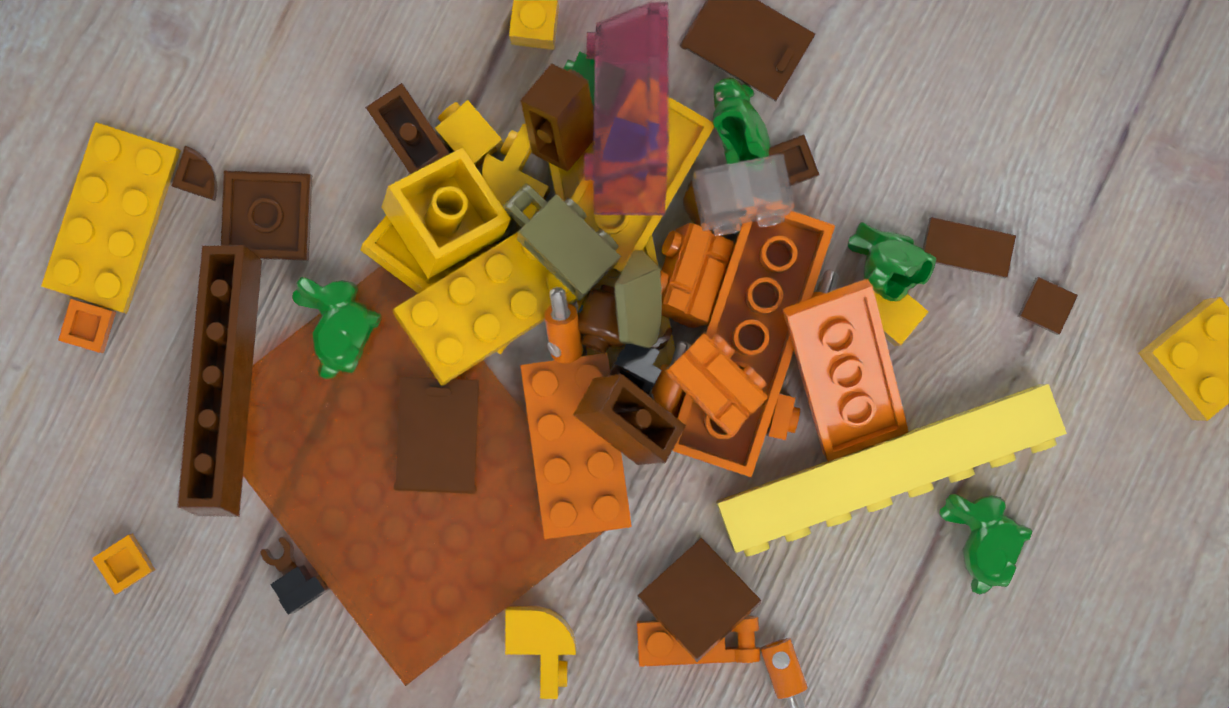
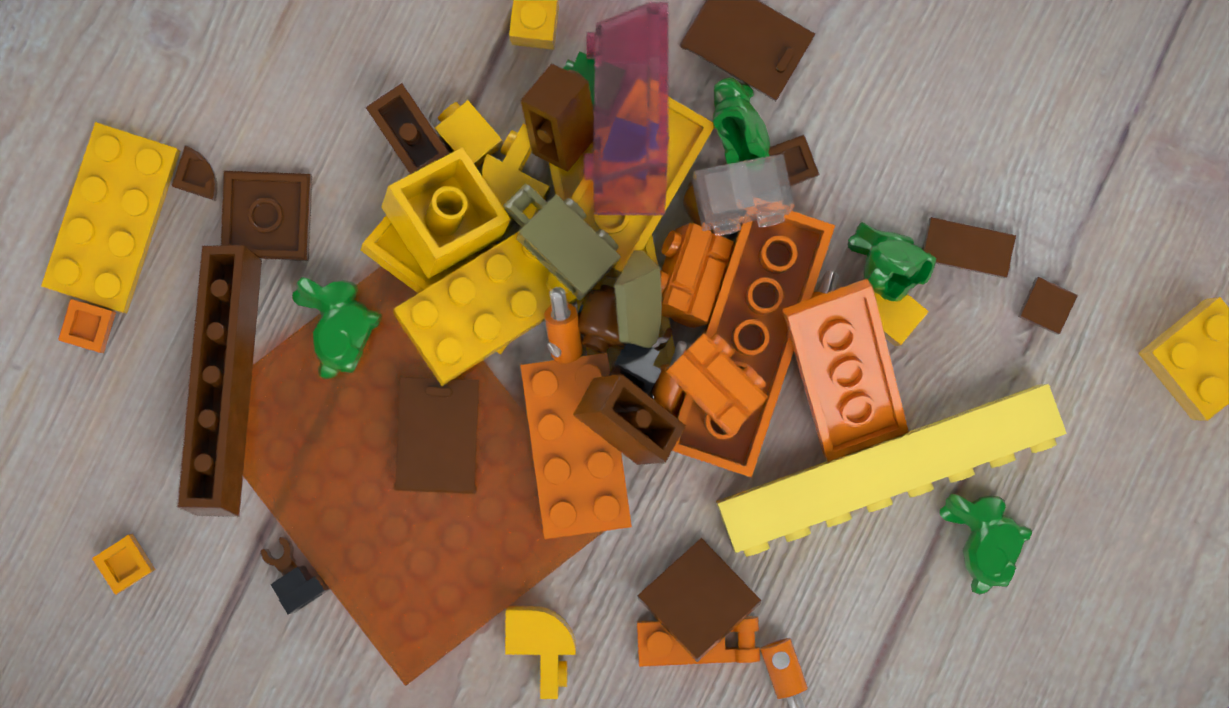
orange plate [766,394,800,440] -> none

